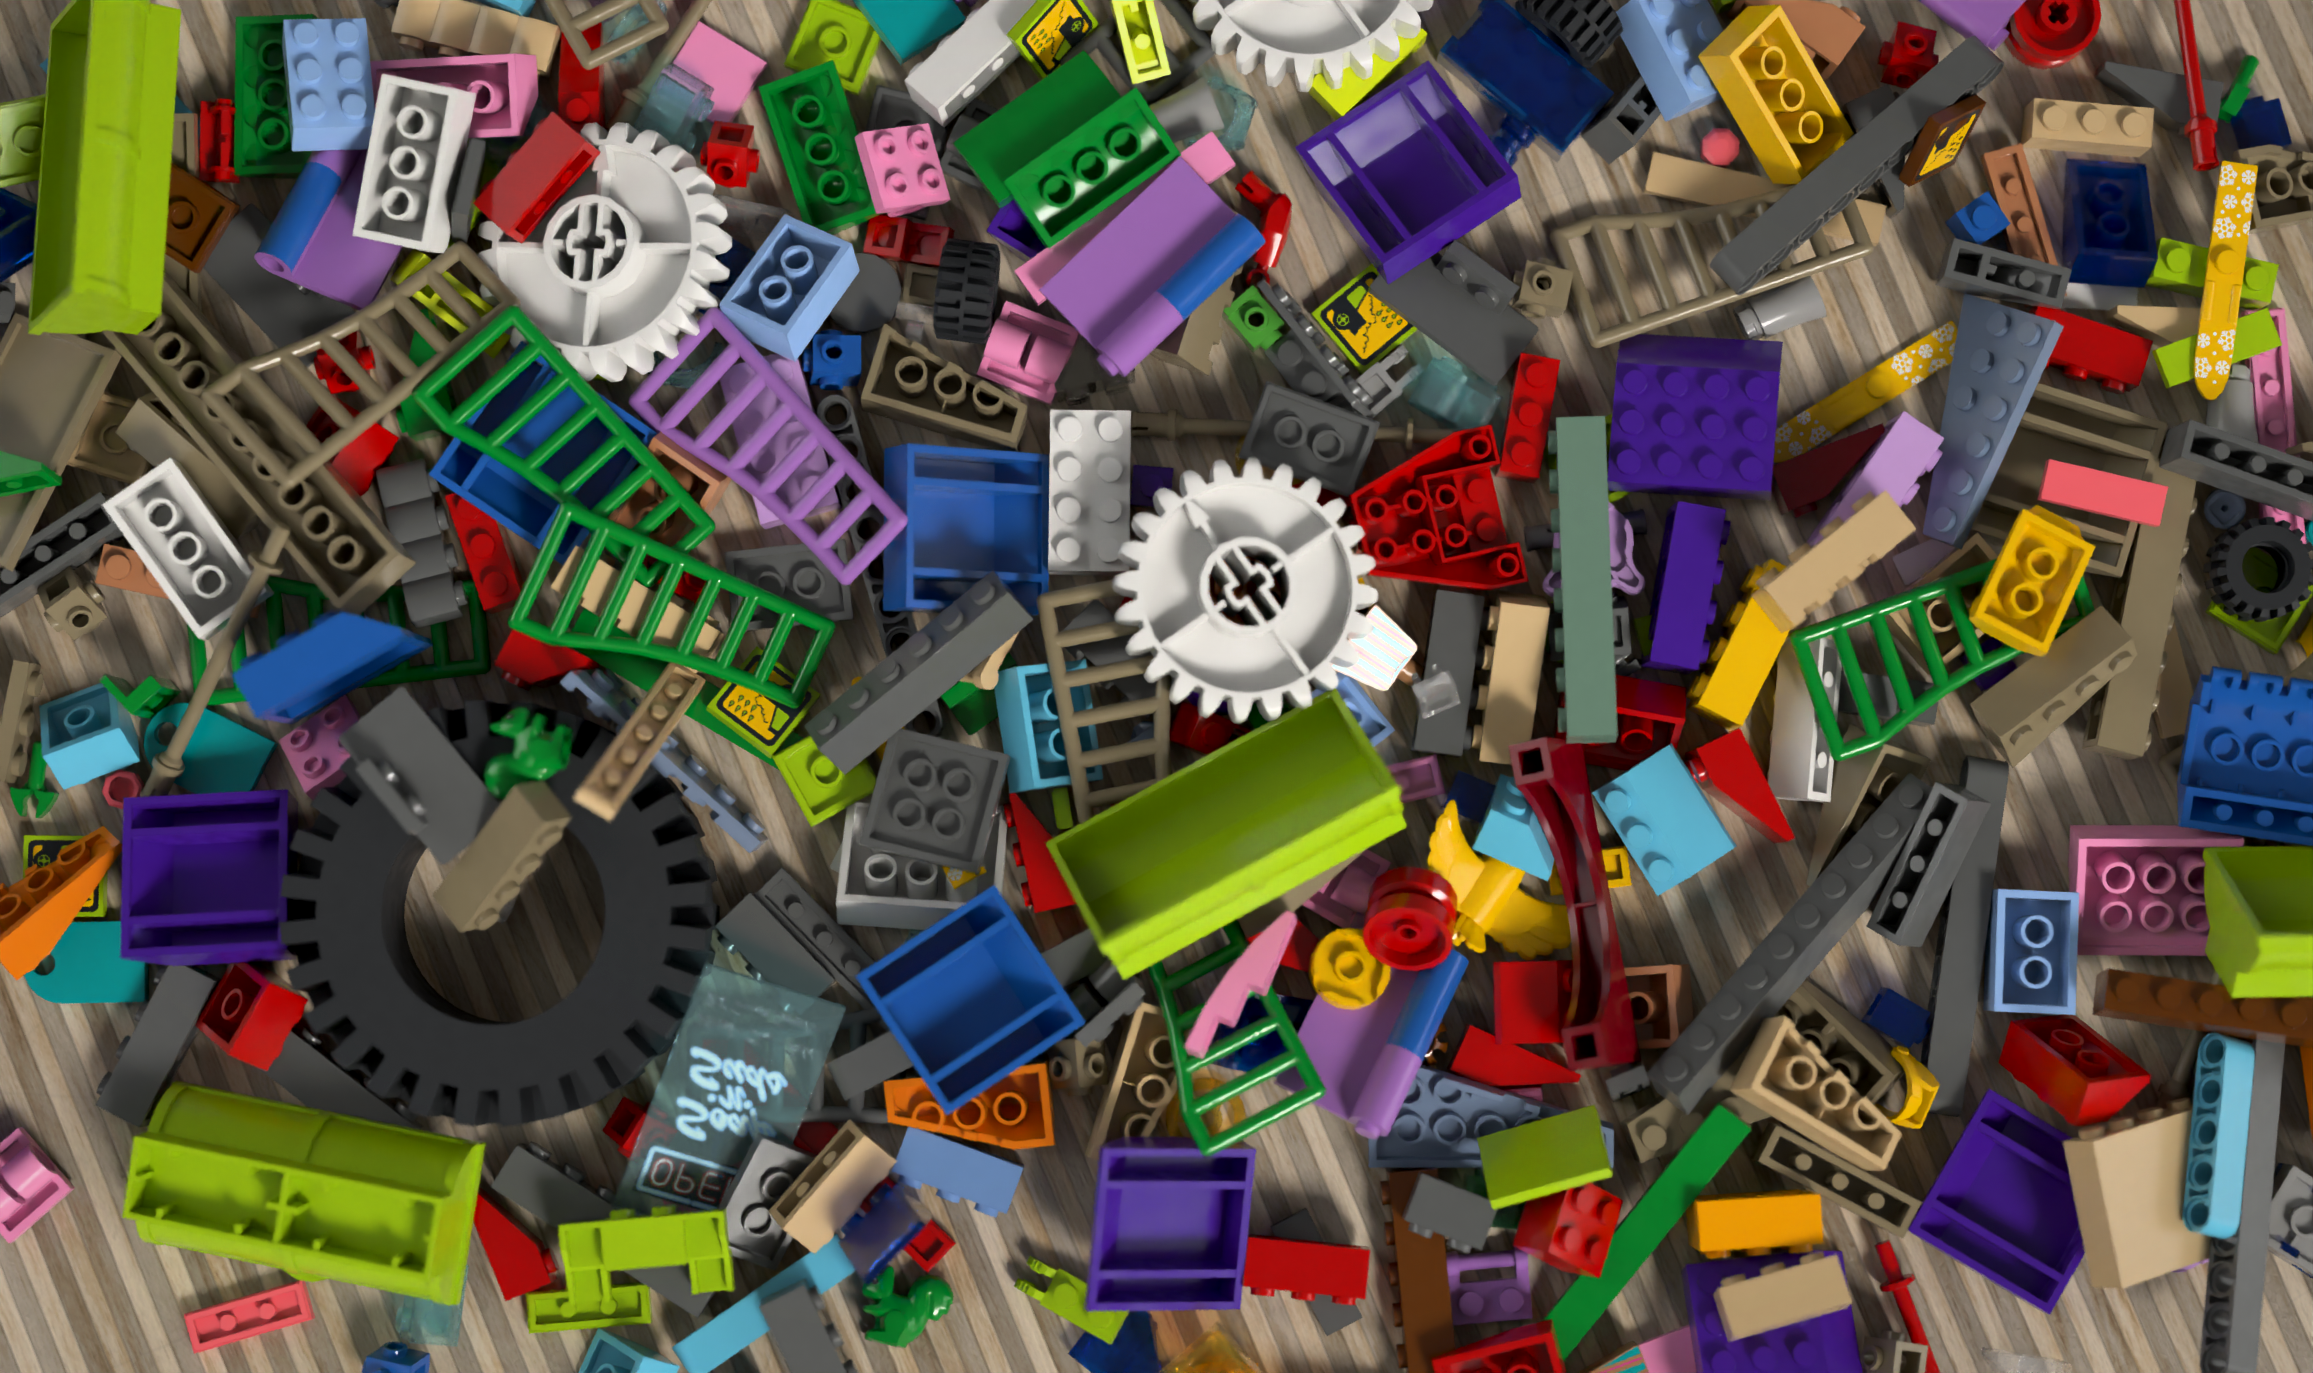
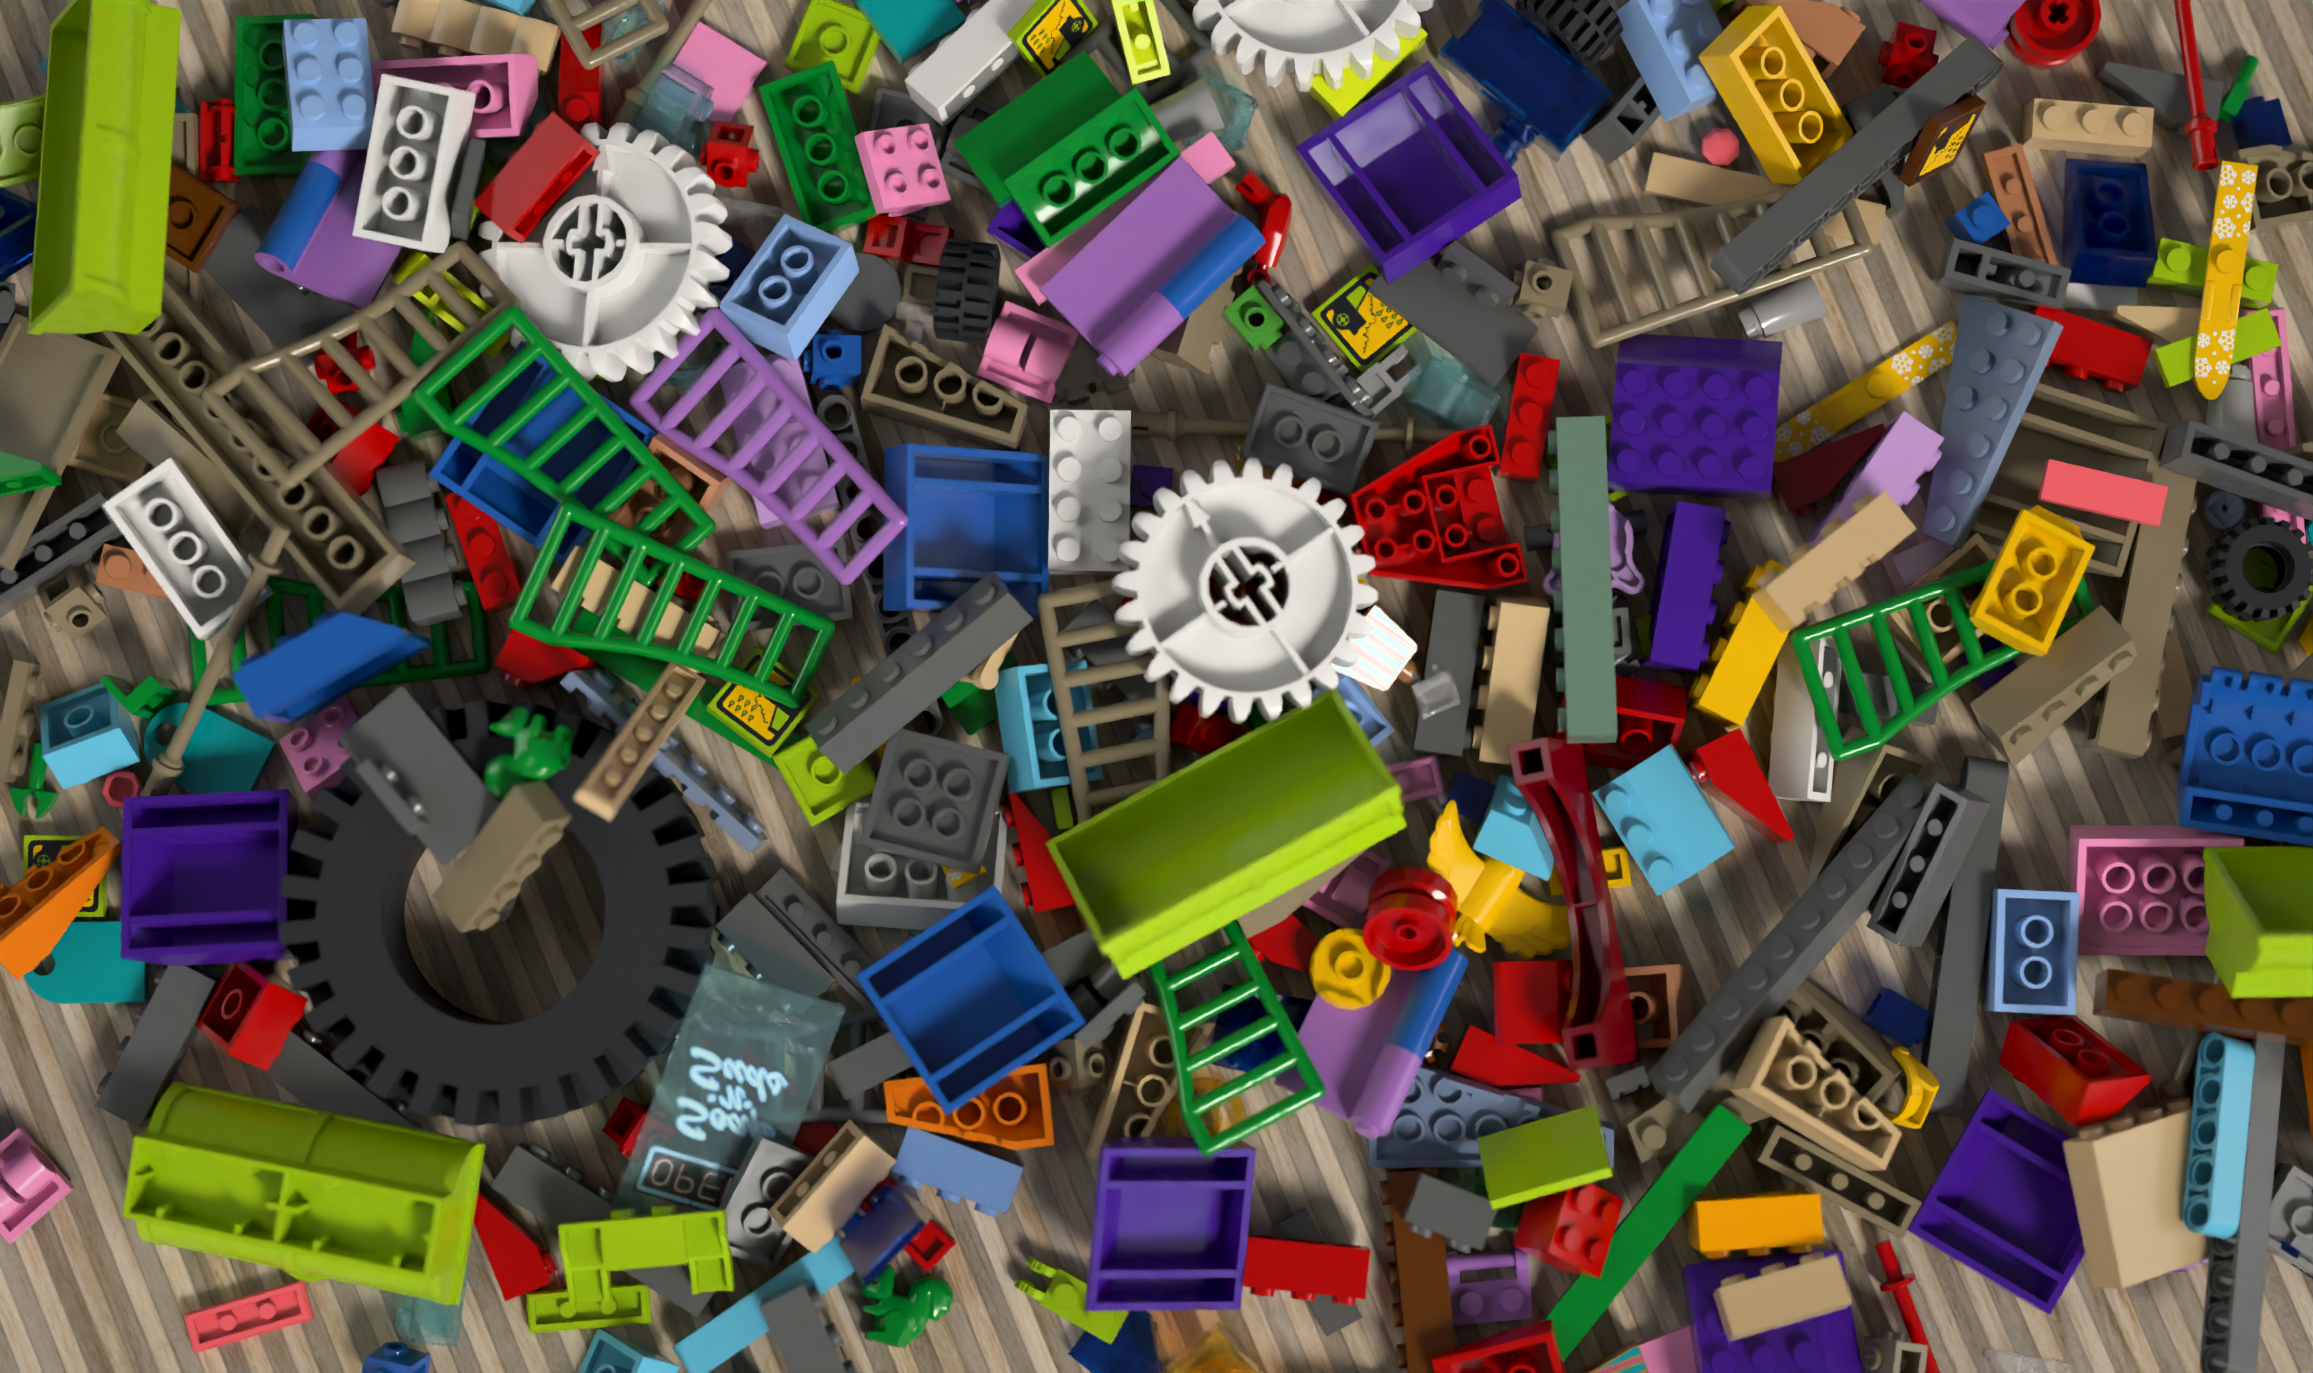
bright pink slope [1185,910,1297,1059] -> none

